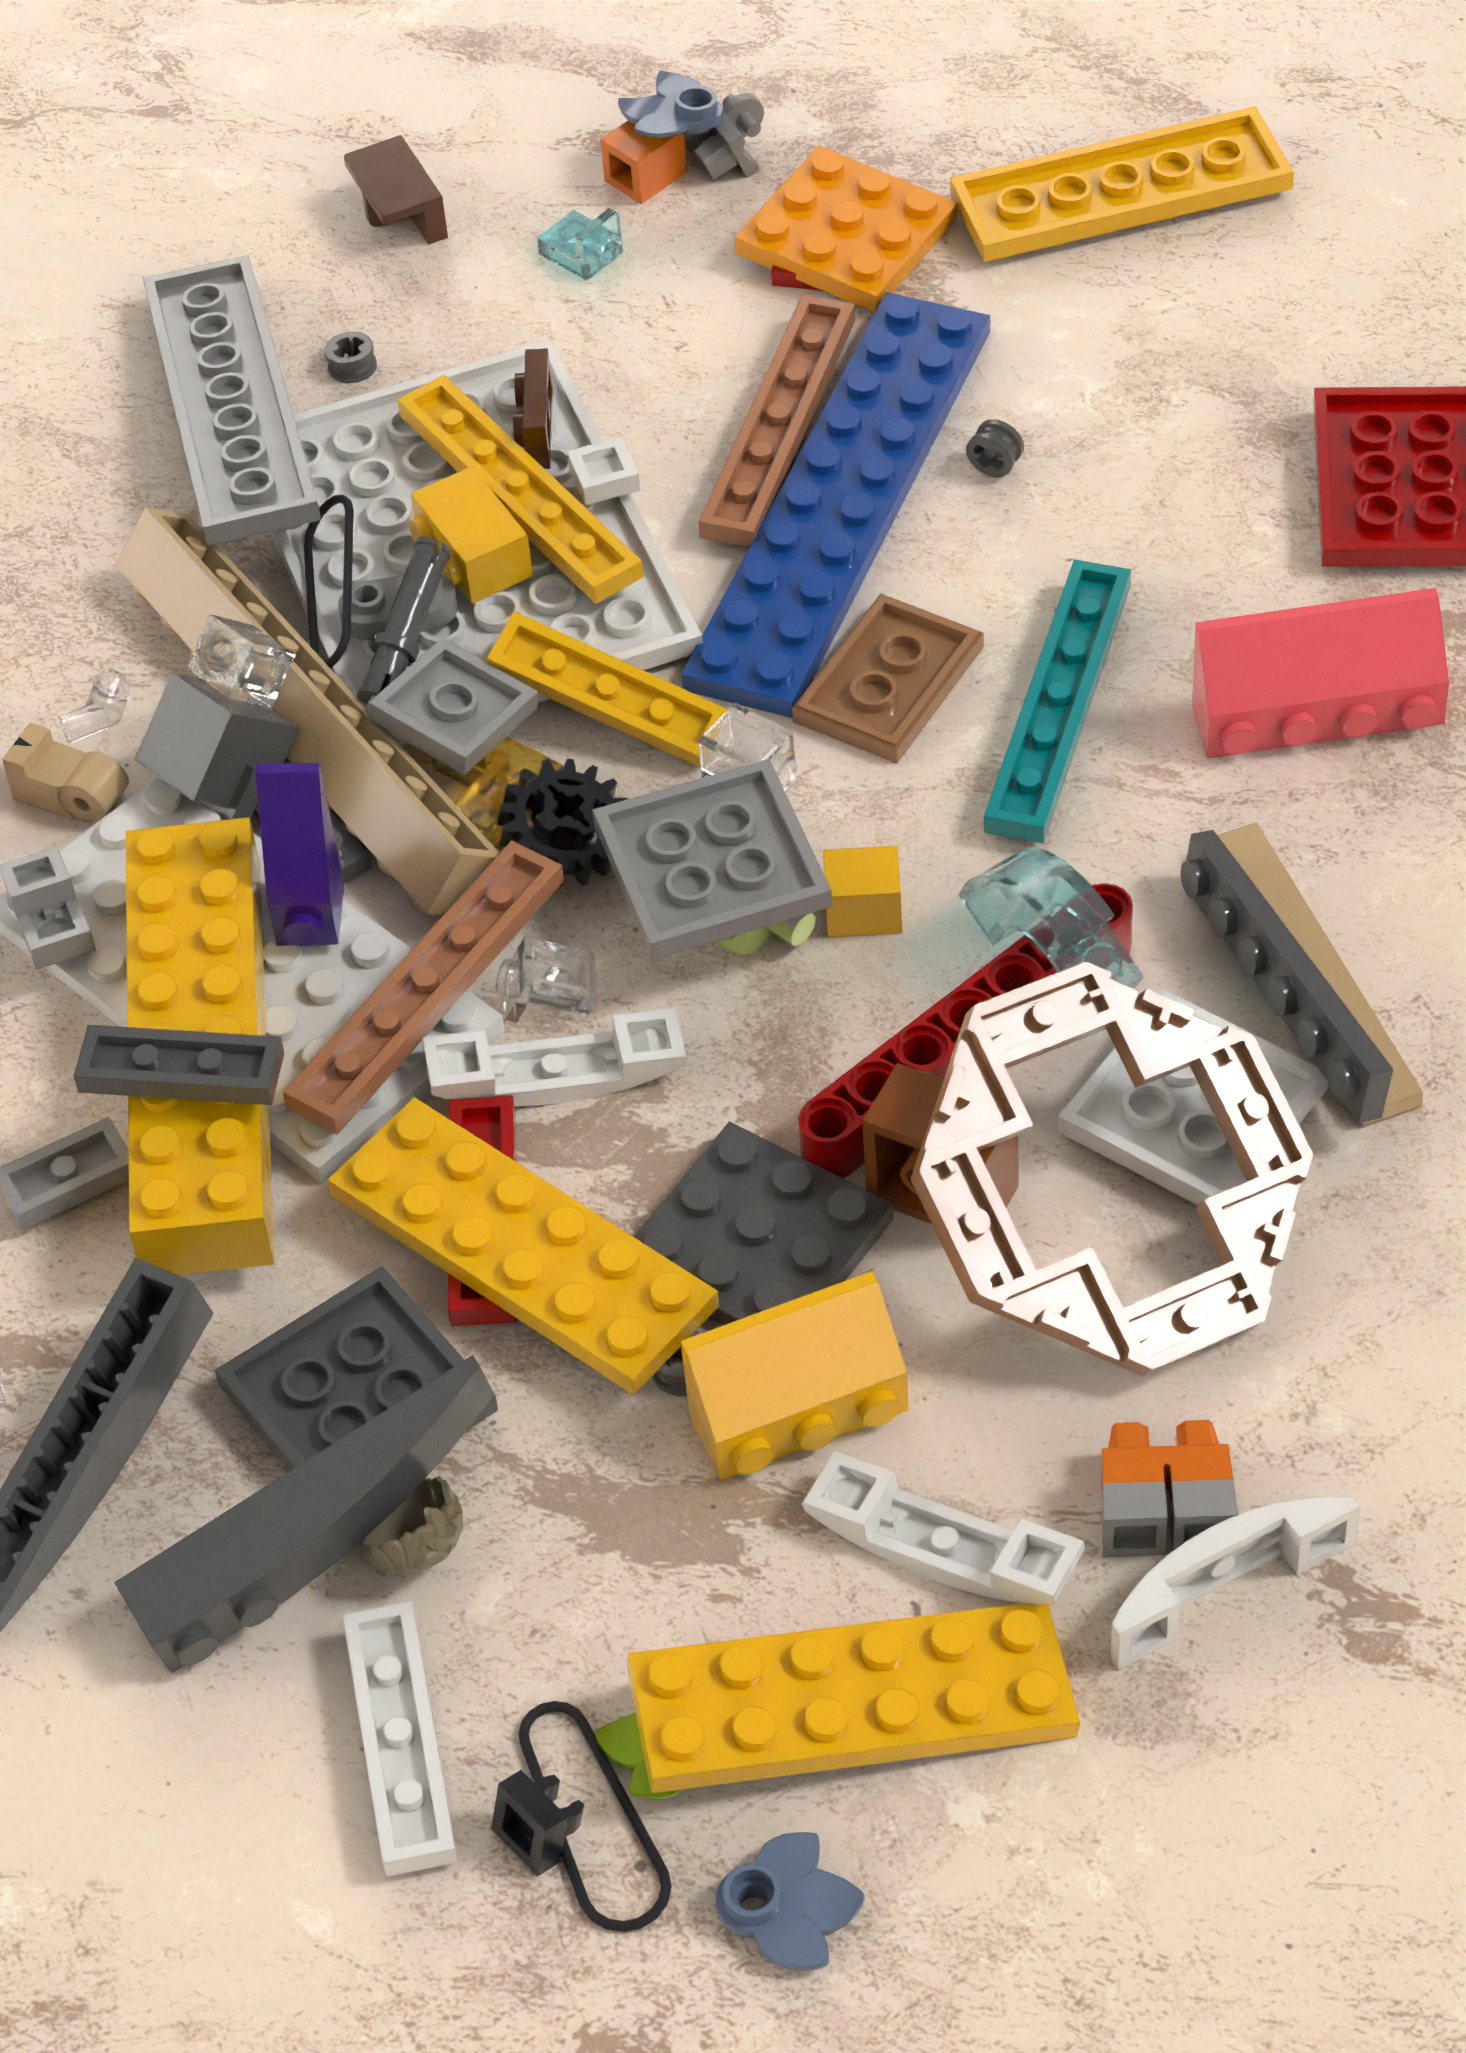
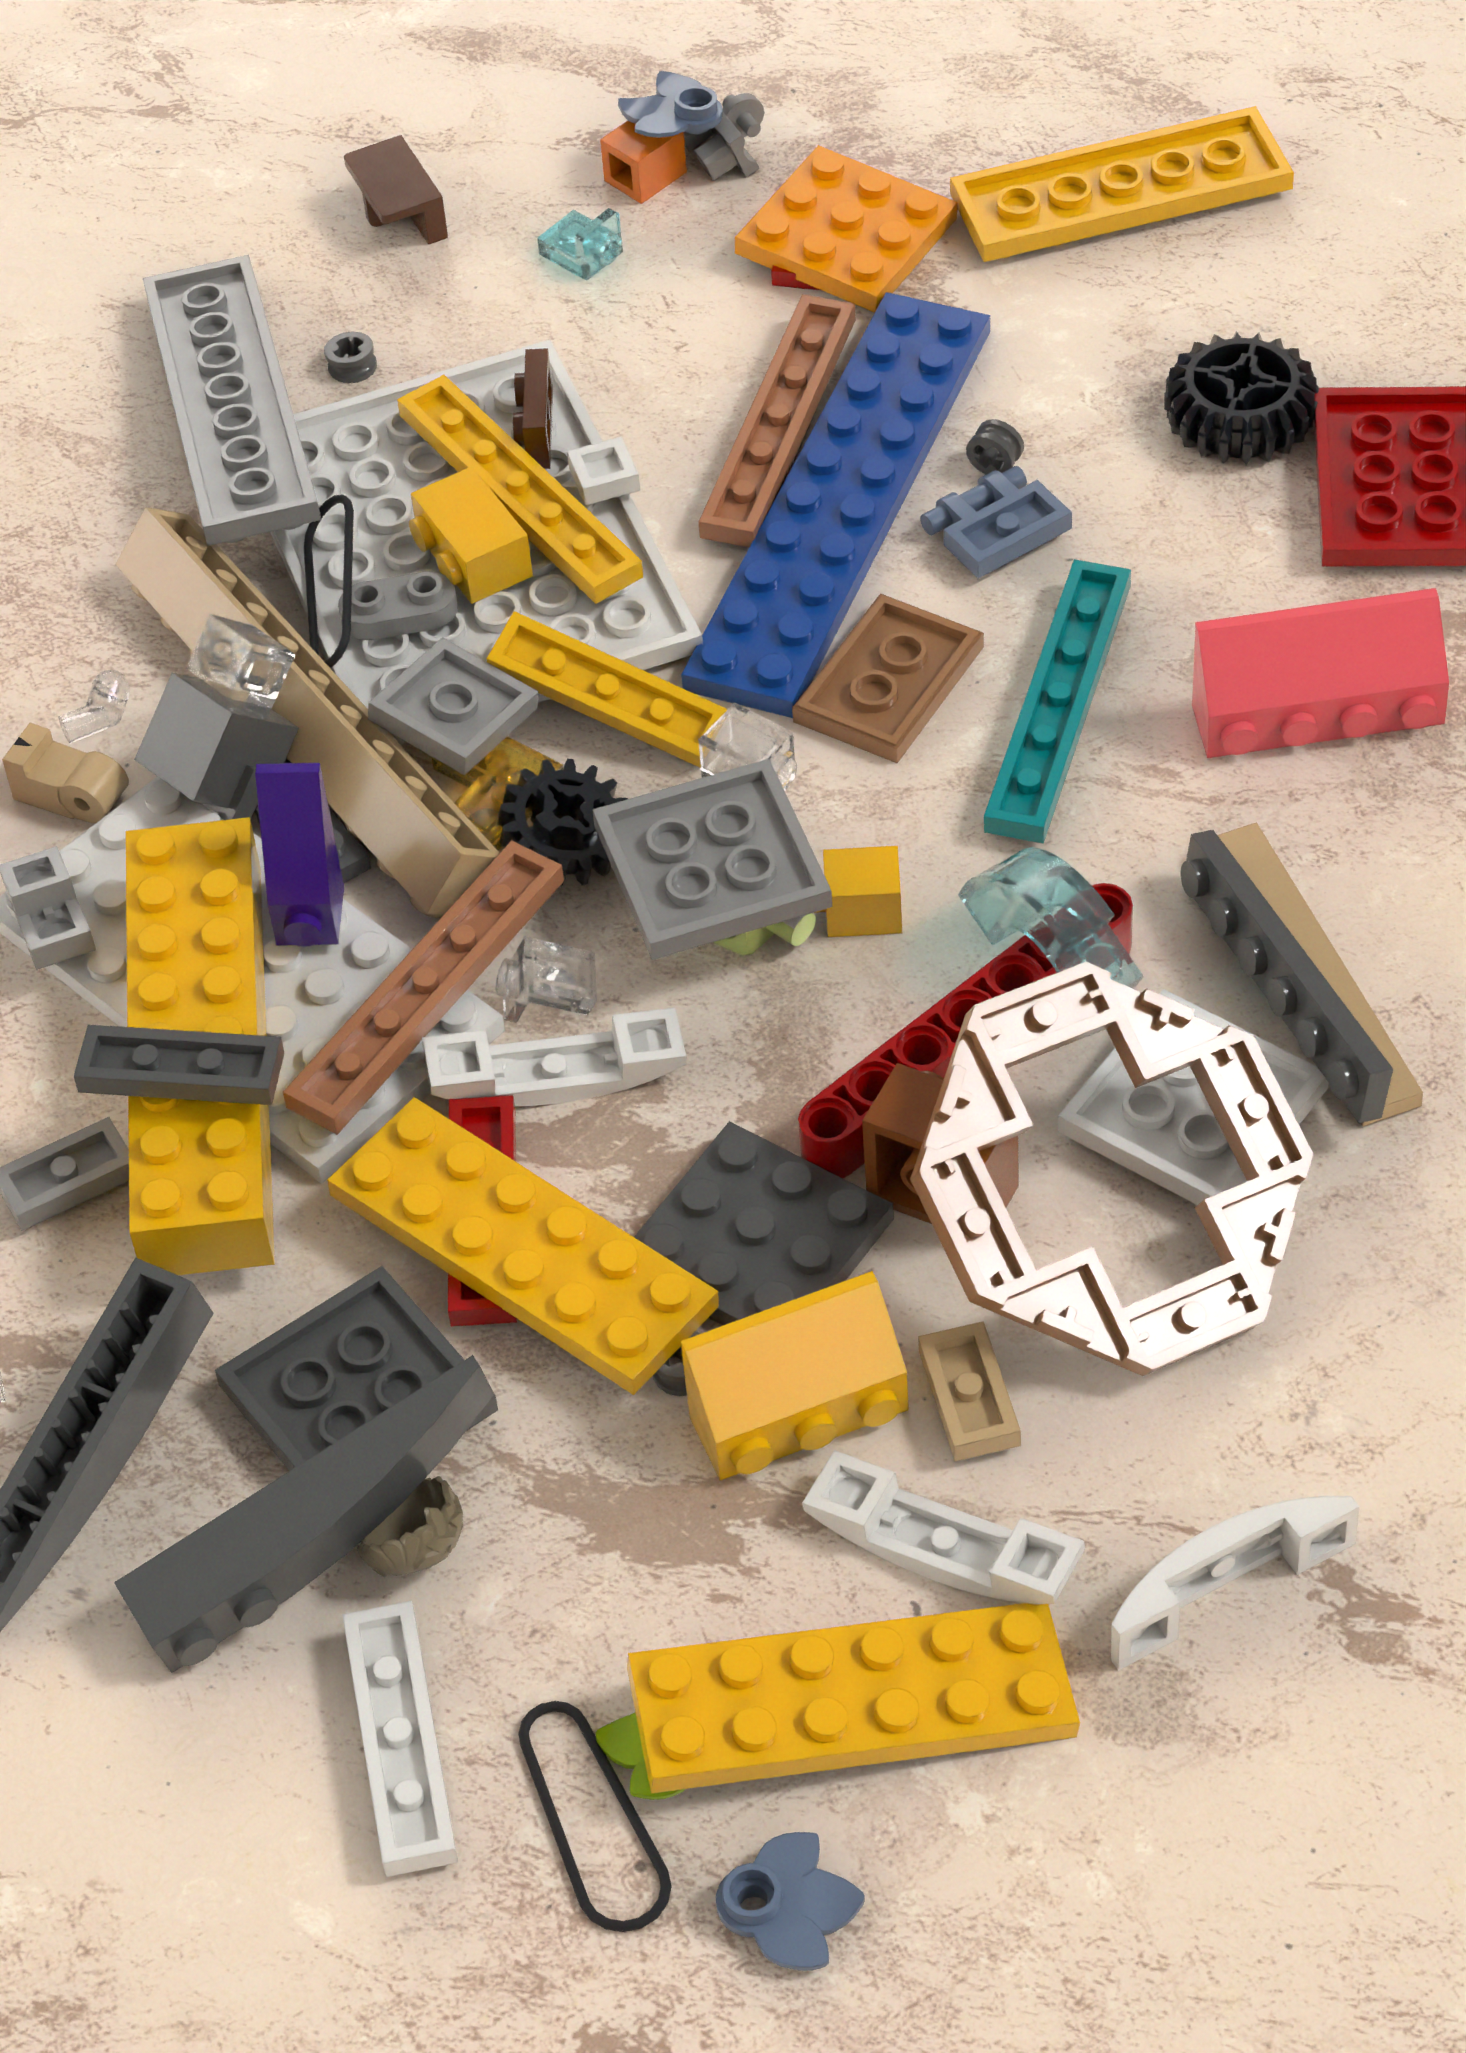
dark grey pin [357,537,452,705] -> none
black tile [491,1770,584,1877] -> none
hips [1101,1420,1238,1557] -> none
none -> tan plate [918,1321,1021,1461]
none -> sand blue plate [920,466,1072,579]
none -> black gear [1164,331,1319,466]

